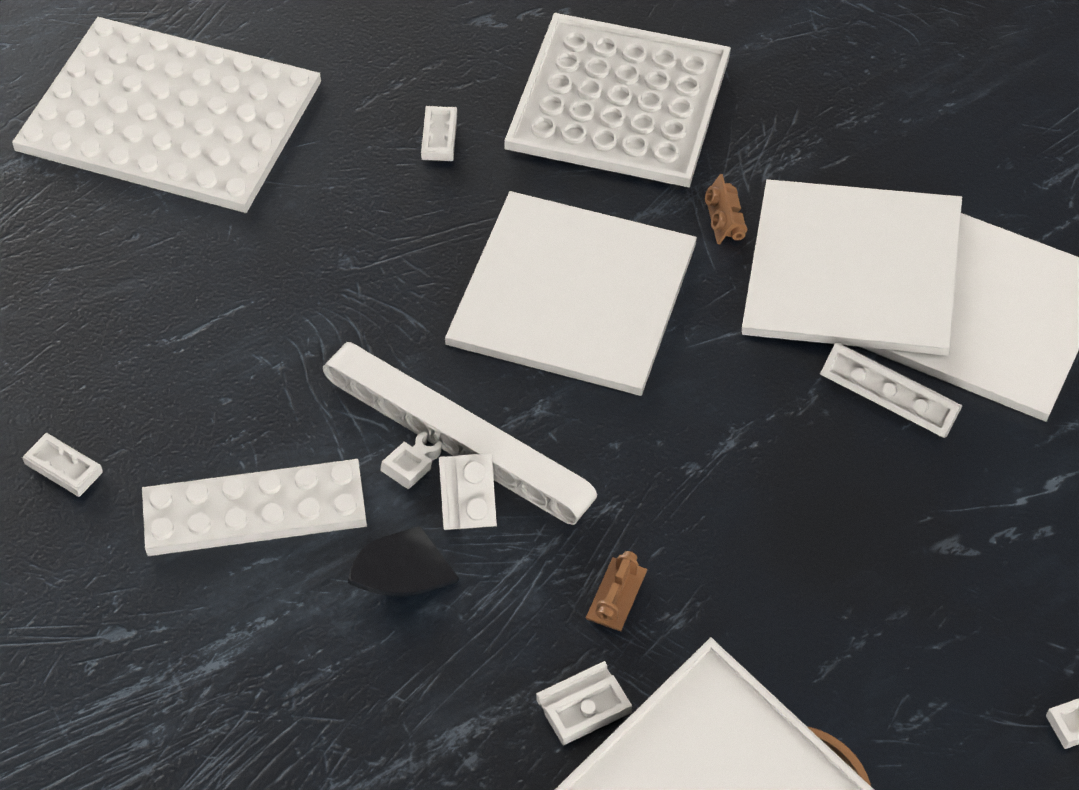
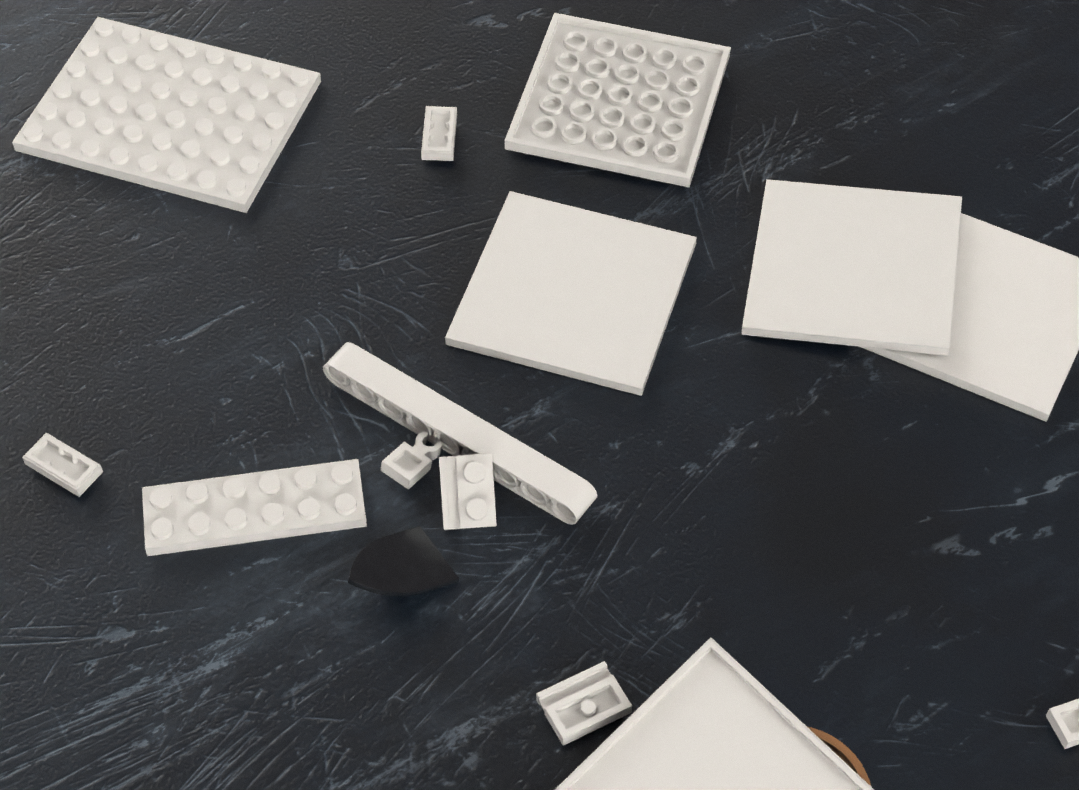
medium nougat hinge [586,551,647,631] -> none
medium nougat hinge [705,174,747,244] -> none
white plate [820,343,962,438] -> none

